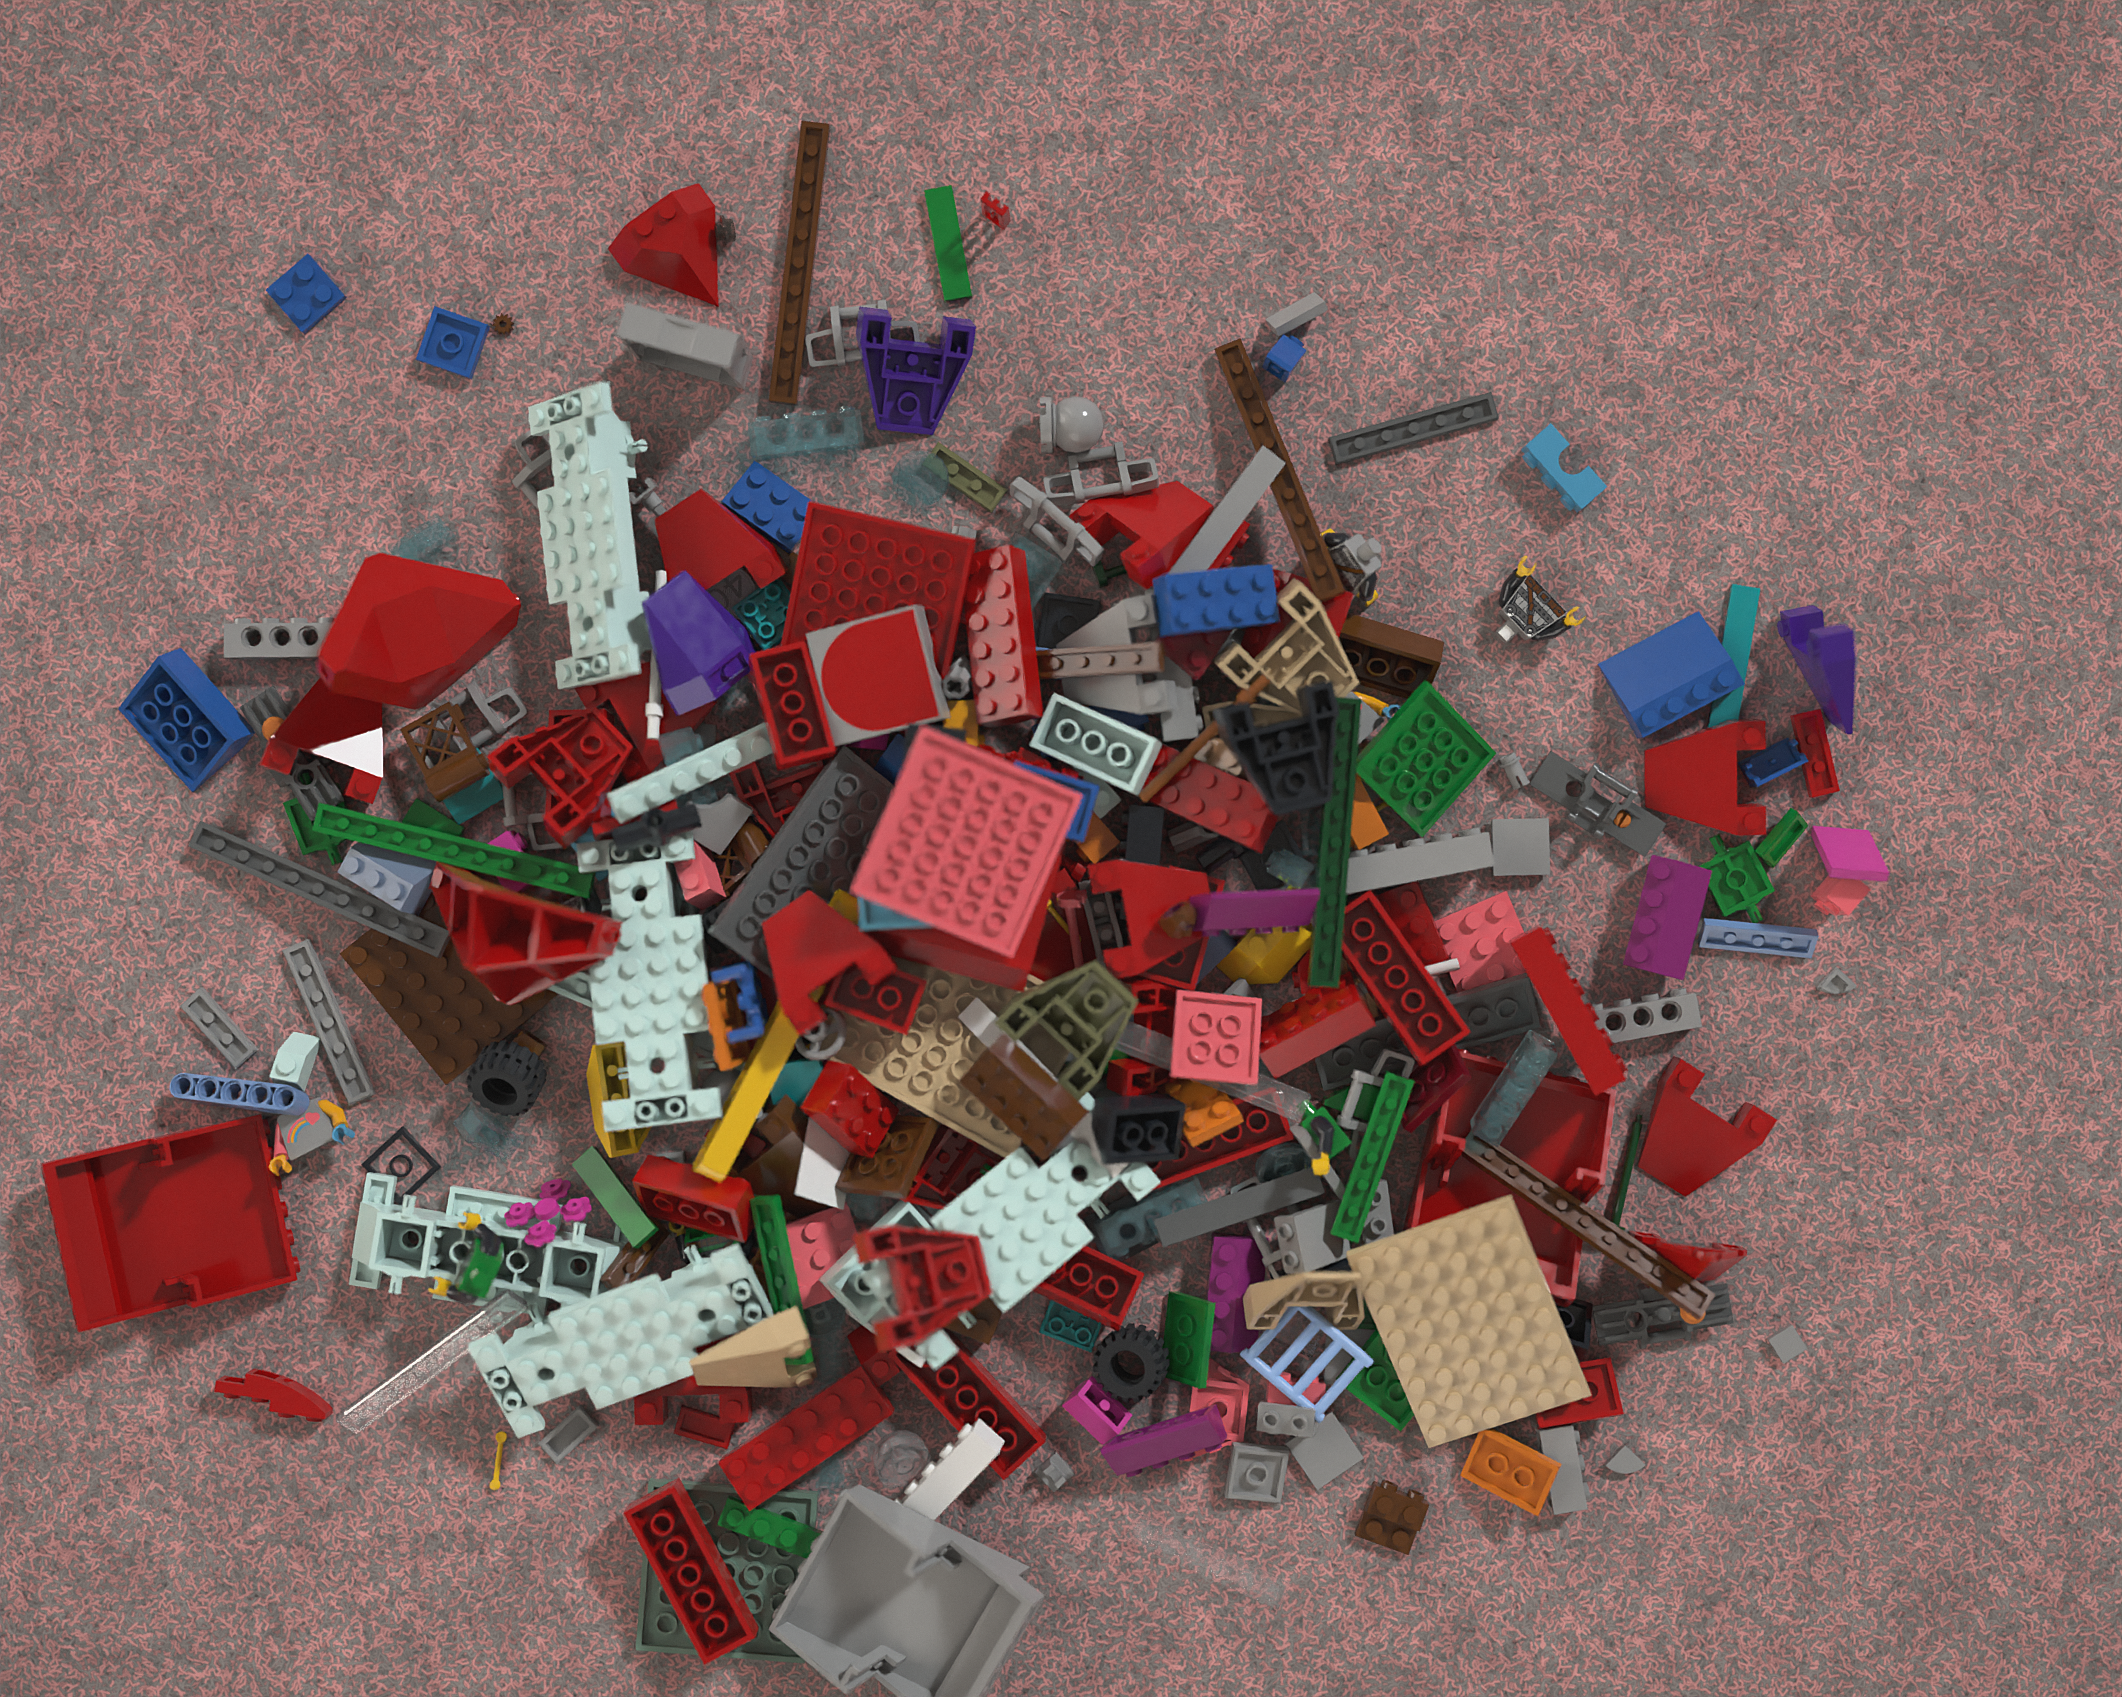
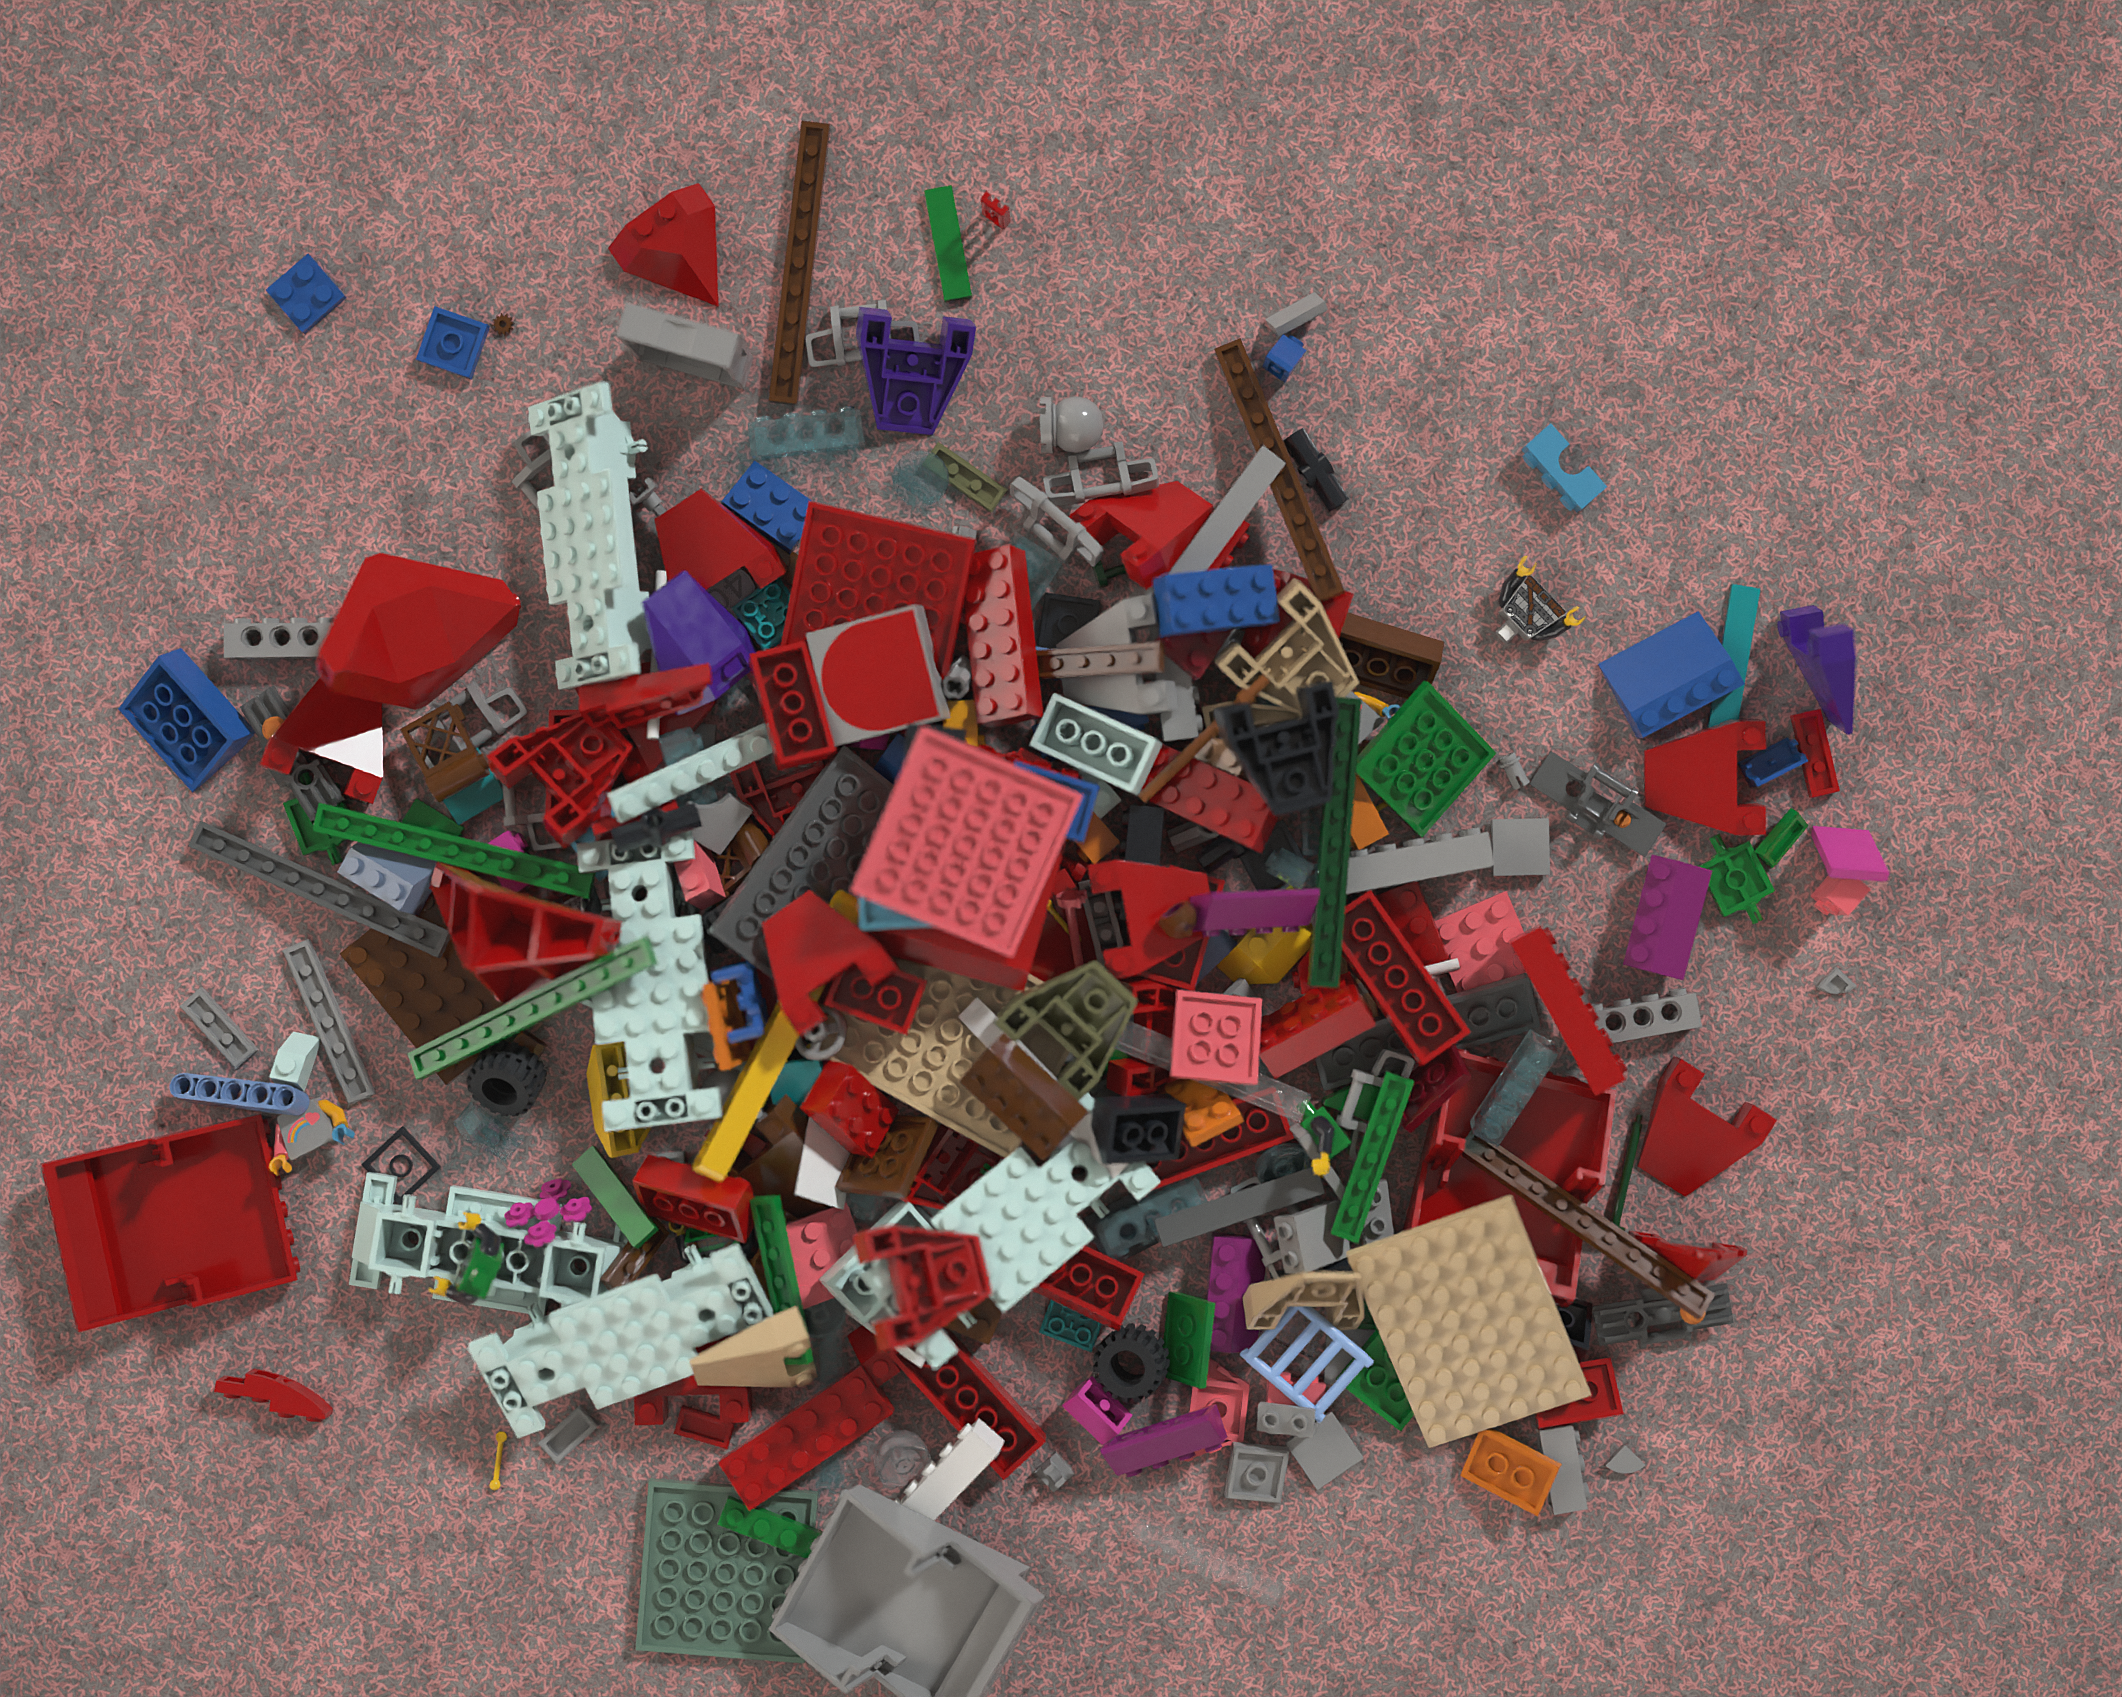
clear tile [336,1288,528,1434] -> none
clear light blue slope [389,516,457,563] -> none
red brick [623,1477,759,1665] -> none
clear smoke plate [714,215,736,247] -> none
torso [1321,528,1382,607] -> none
dark grey tile [1328,392,1499,466] -> none
reddish brown plate [1354,1480,1429,1555] -> none
medium blue plate [1698,918,1819,958] -> none
light grey tile [1766,1324,1807,1364] -> none
none -> plate [407,937,658,1080]
none -> red wedge [579,663,712,729]
none -> black piece [1283,428,1349,513]

